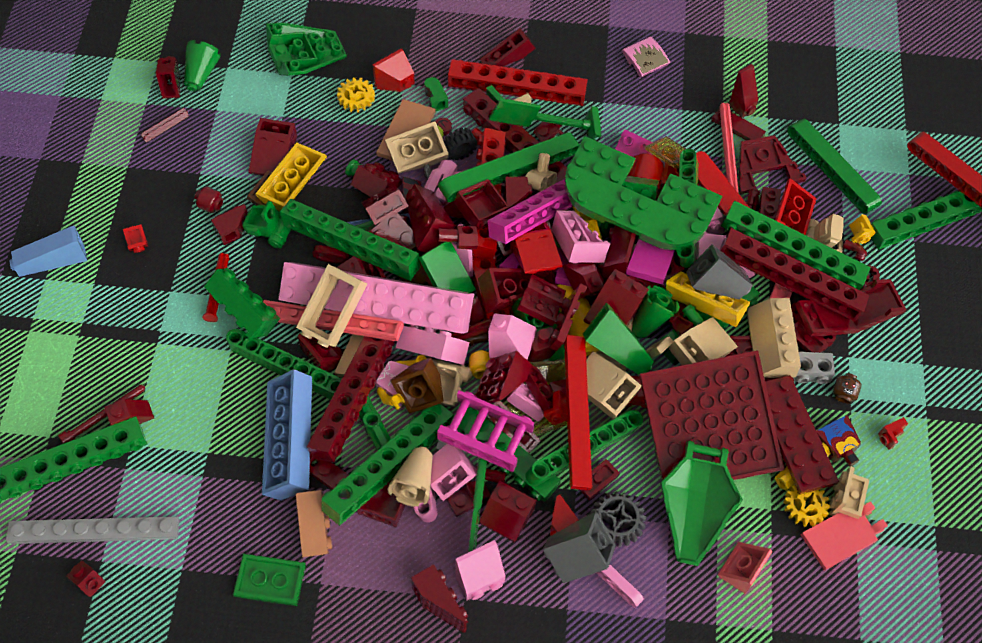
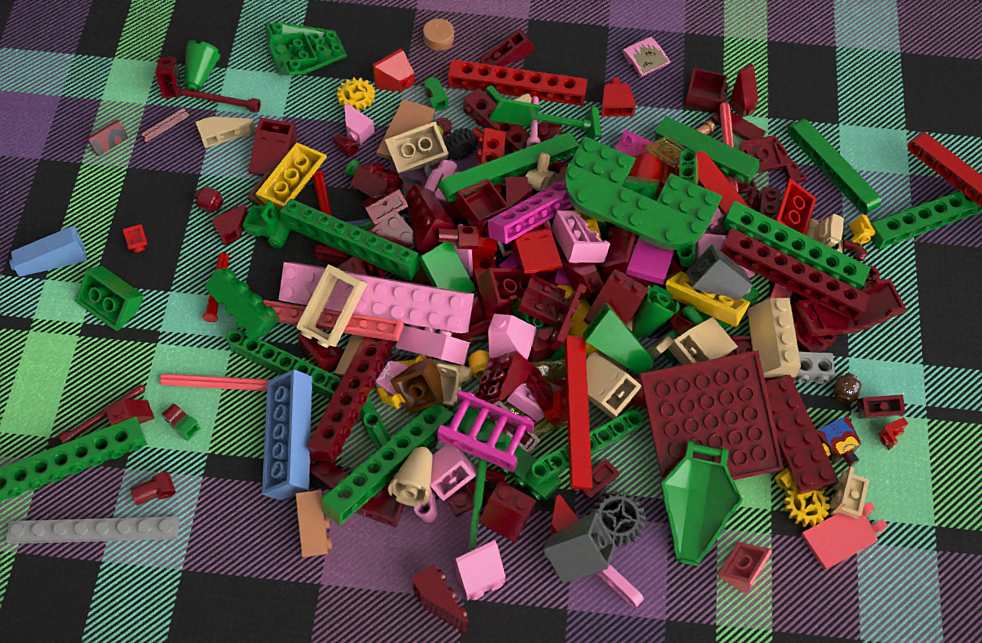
dark red bracket [66,560,105,597] -> none
green tile [233,554,306,606] -> none
none -> green slope [75,266,144,331]
none -> dark red slope [87,119,128,156]
none -> dark red piece [131,472,176,505]
none -> coral axle [160,373,270,391]
none -> leg [161,403,201,442]
none -> dark red piece [180,89,261,113]
none -> tan slope [196,116,256,148]
none -> red axle [311,171,332,216]
none -> dark red cone [333,134,359,157]
none -> bright pink slope [345,104,374,145]
none -> nougat head [423,19,454,51]
none -> bright pink piece [526,96,541,148]
none -> red torso [601,78,636,117]
none -> green brick [655,116,759,185]
none -> dark red piece [685,68,729,112]
none -> nougat pin [695,121,715,135]
none -> dark red brick [857,394,905,419]

